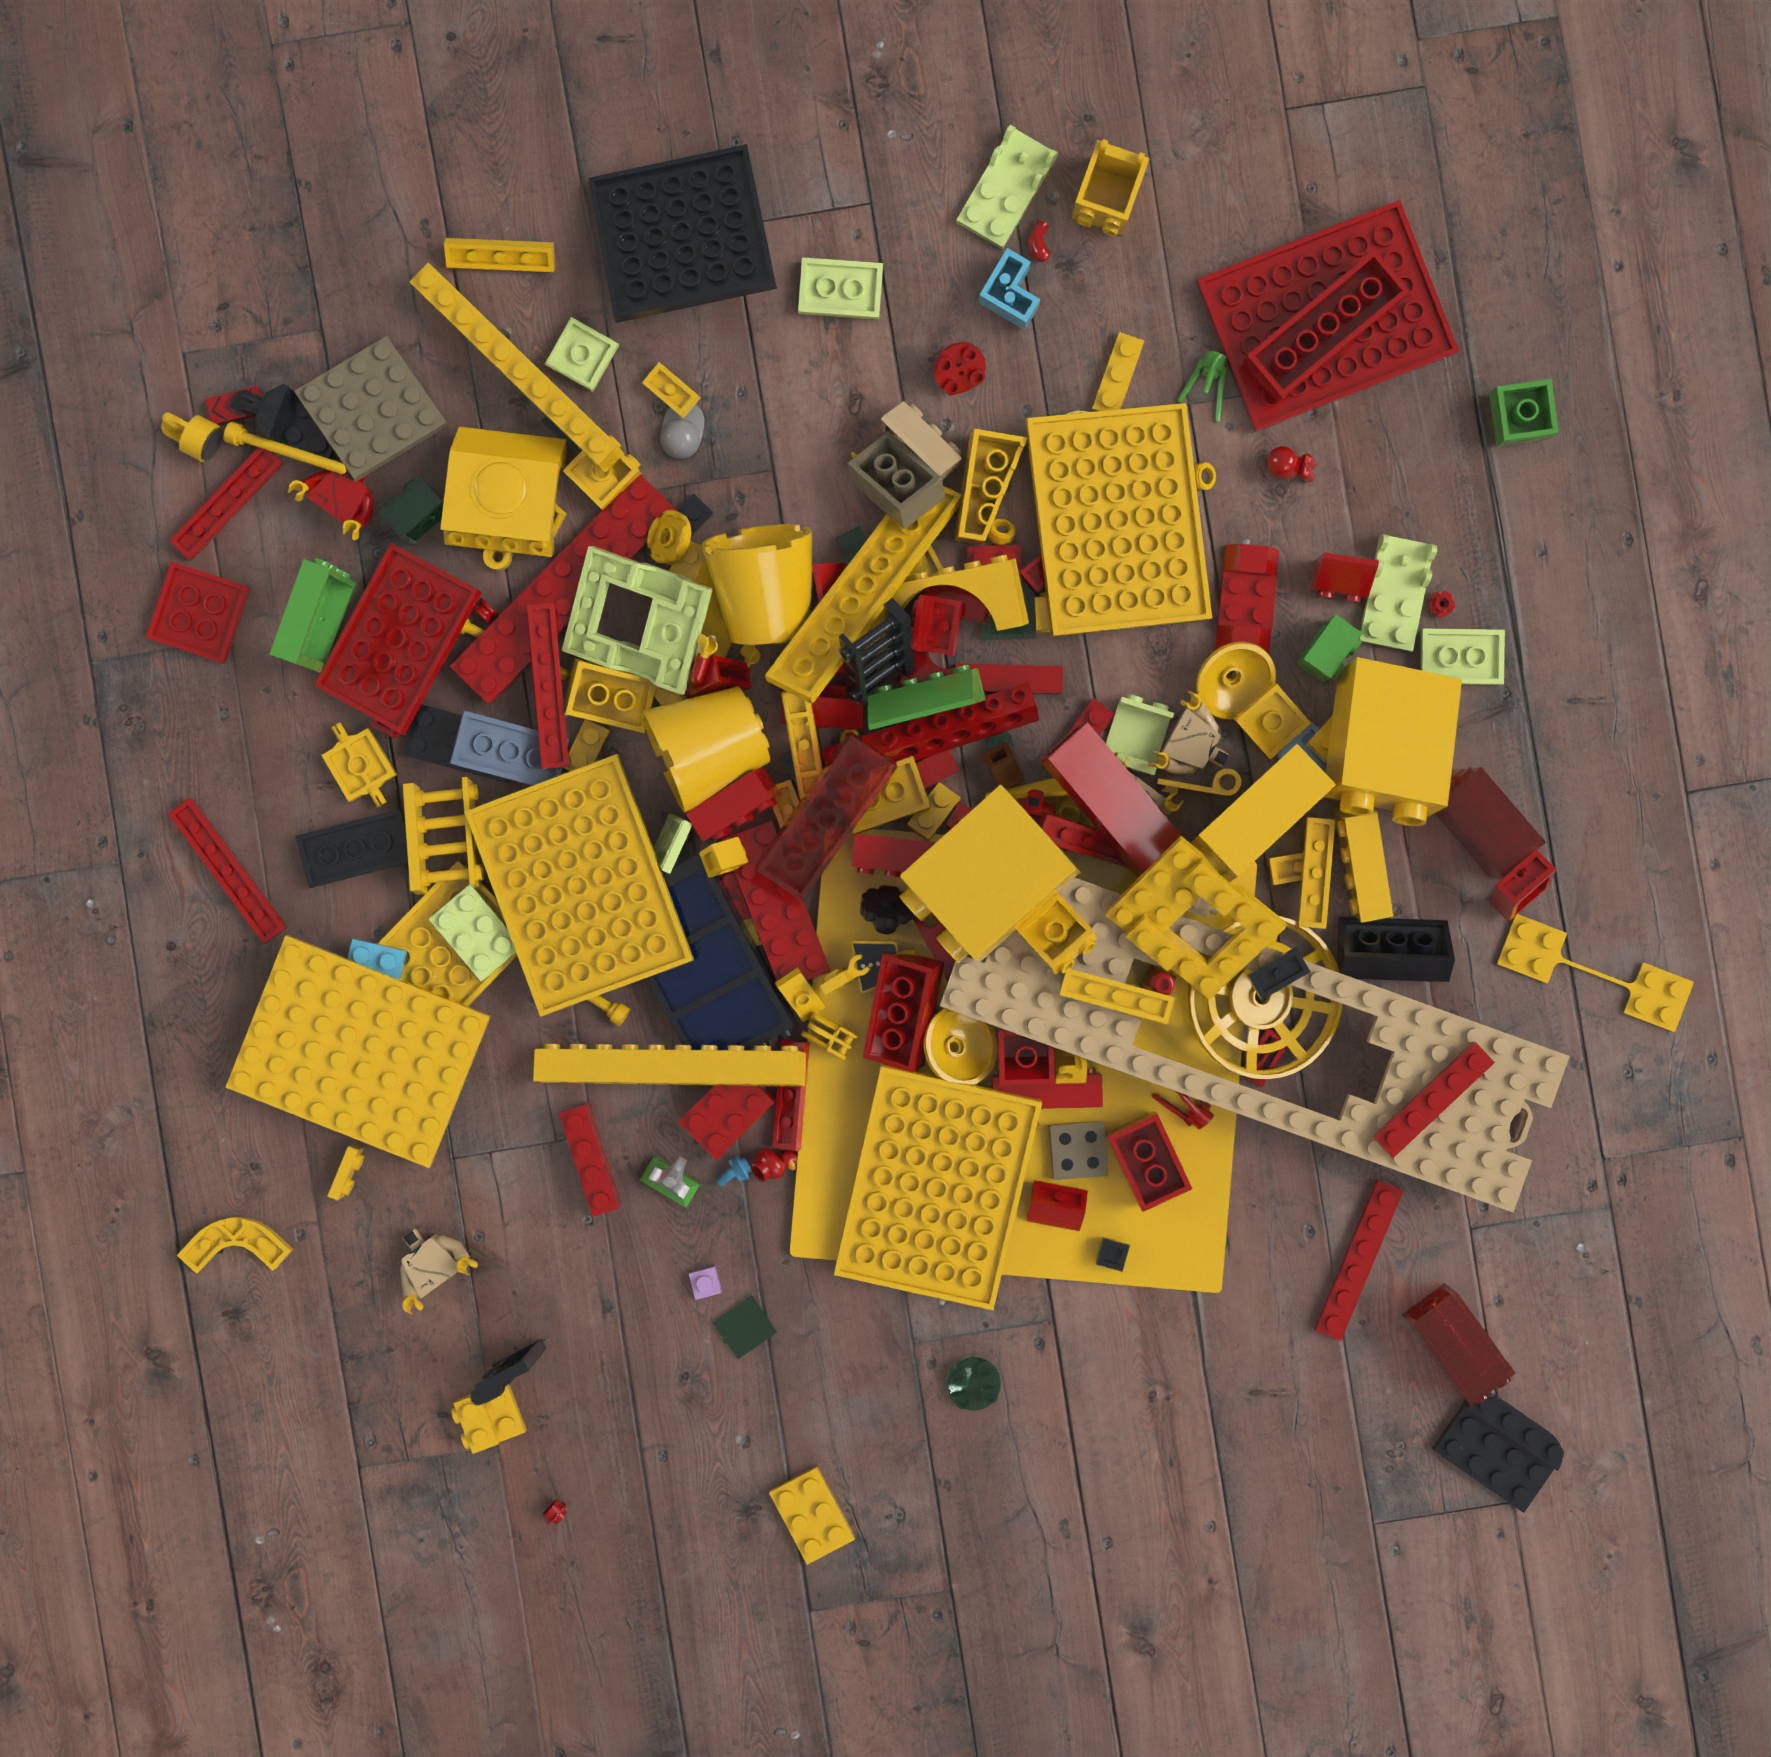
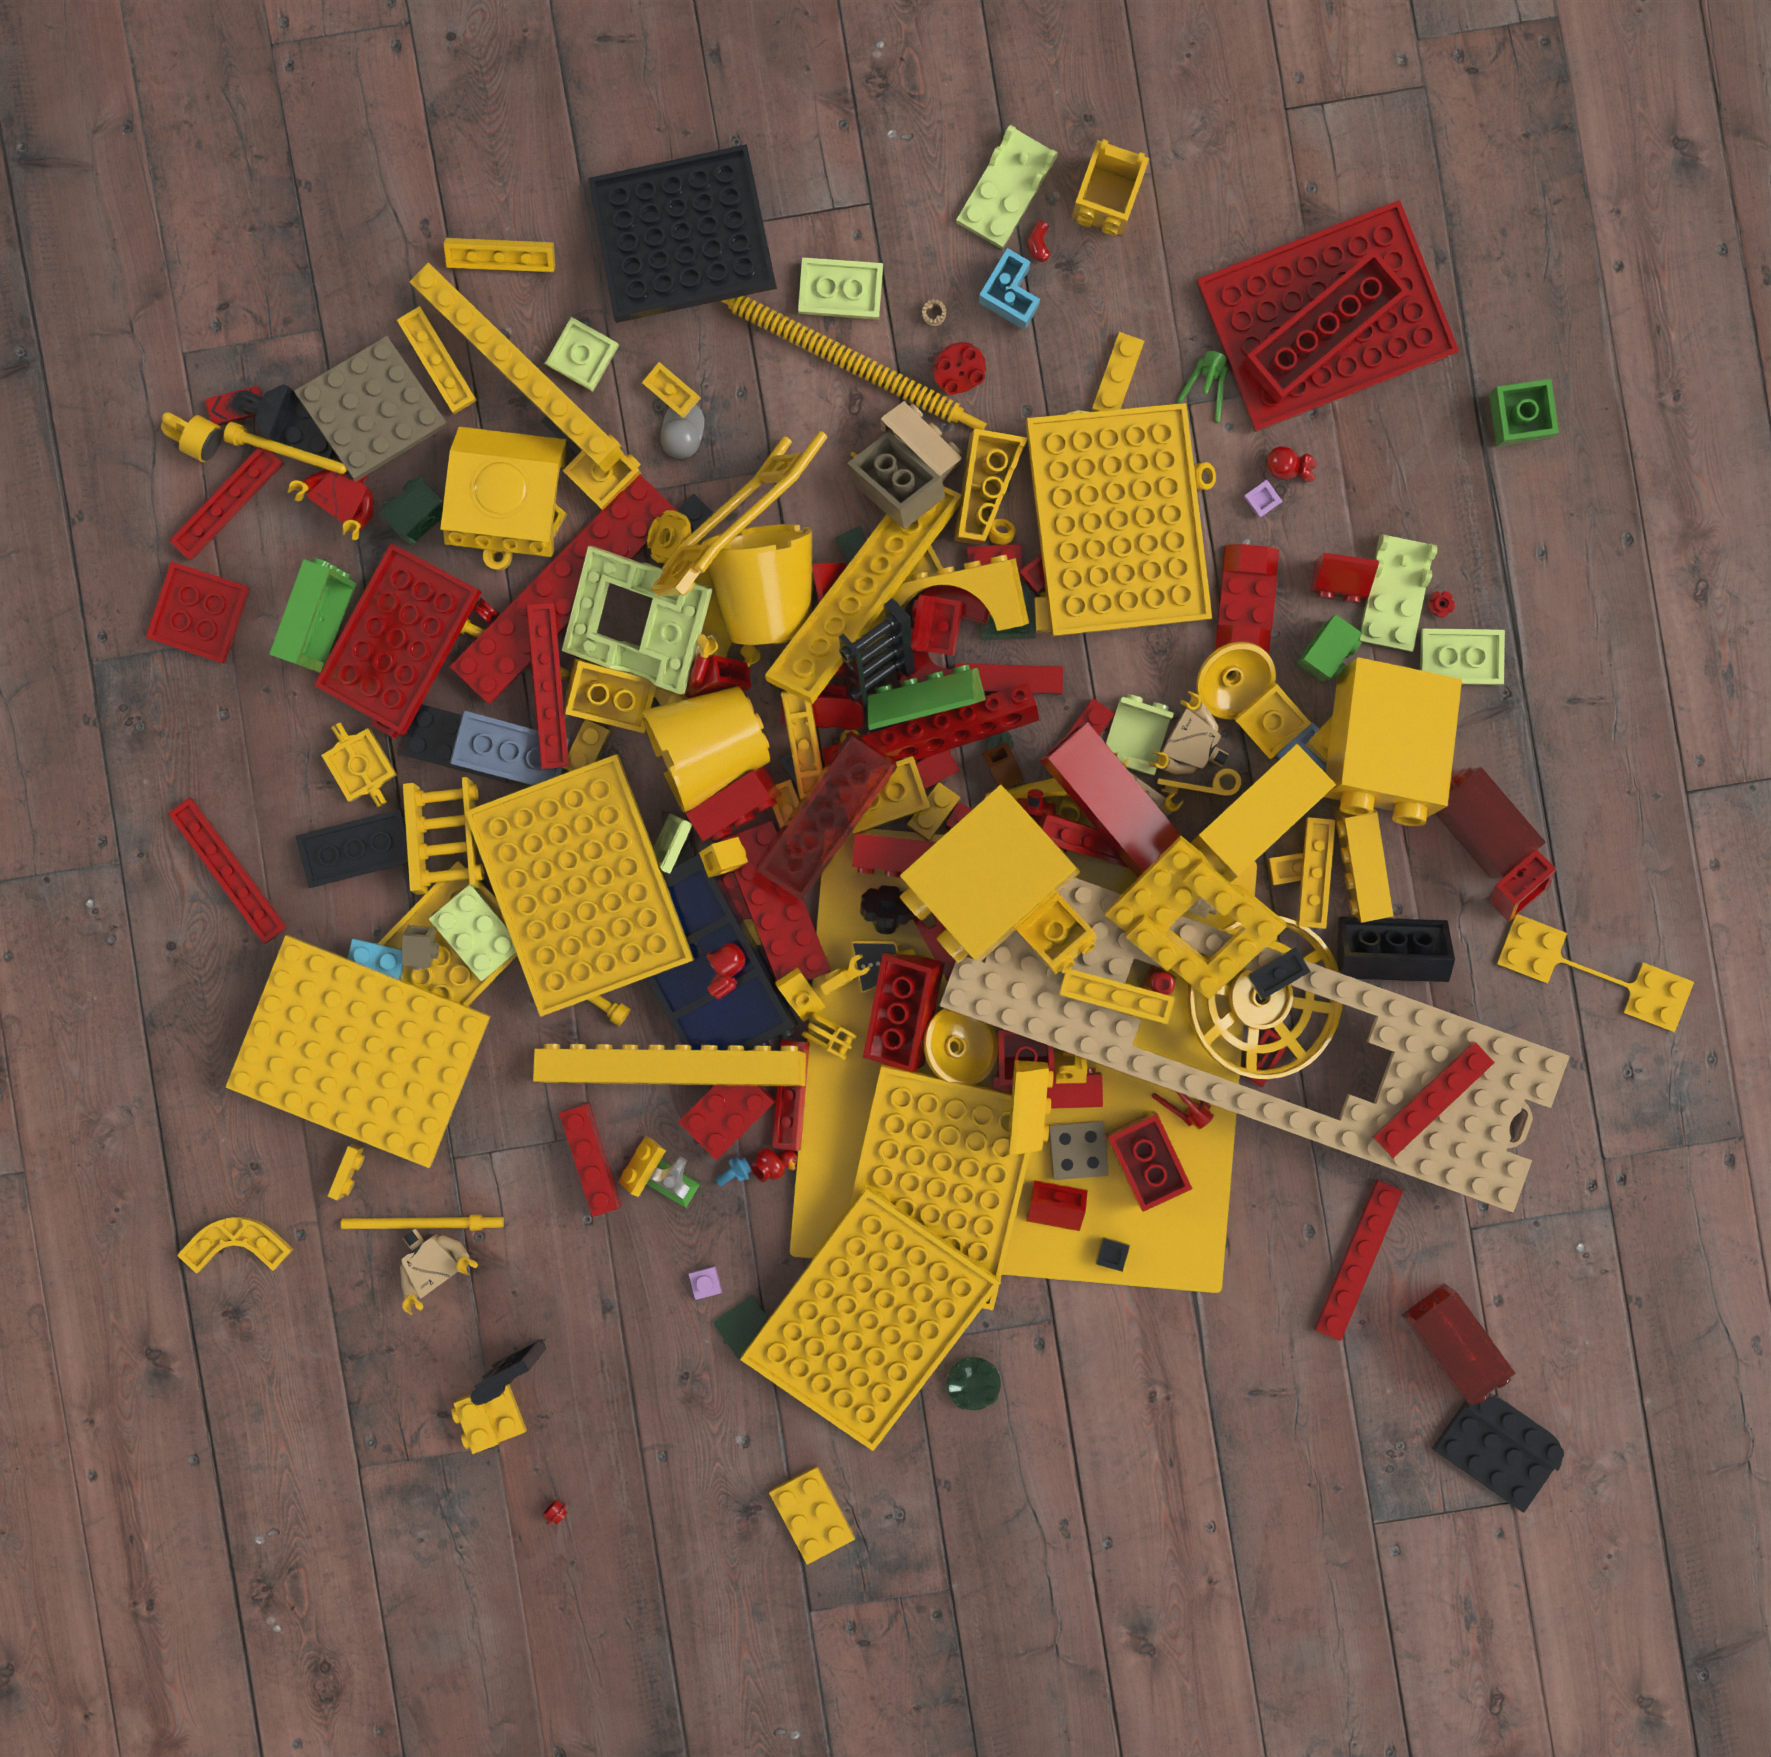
none -> yellow bar [341,1214,504,1231]
none -> yellow plate [397,306,477,414]
none -> dark tan brick [402,925,439,970]
none -> yellow plate [618,1136,666,1197]
none -> yellow plate [651,431,827,596]
none -> red piece [706,943,746,1000]
none -> yellow hose [721,296,987,430]
none -> yellow plate [740,1187,1001,1451]
none -> tan bush [922,299,946,326]
none -> yellow slope [1008,1060,1053,1155]
none -> lavender plate [1244,480,1283,519]

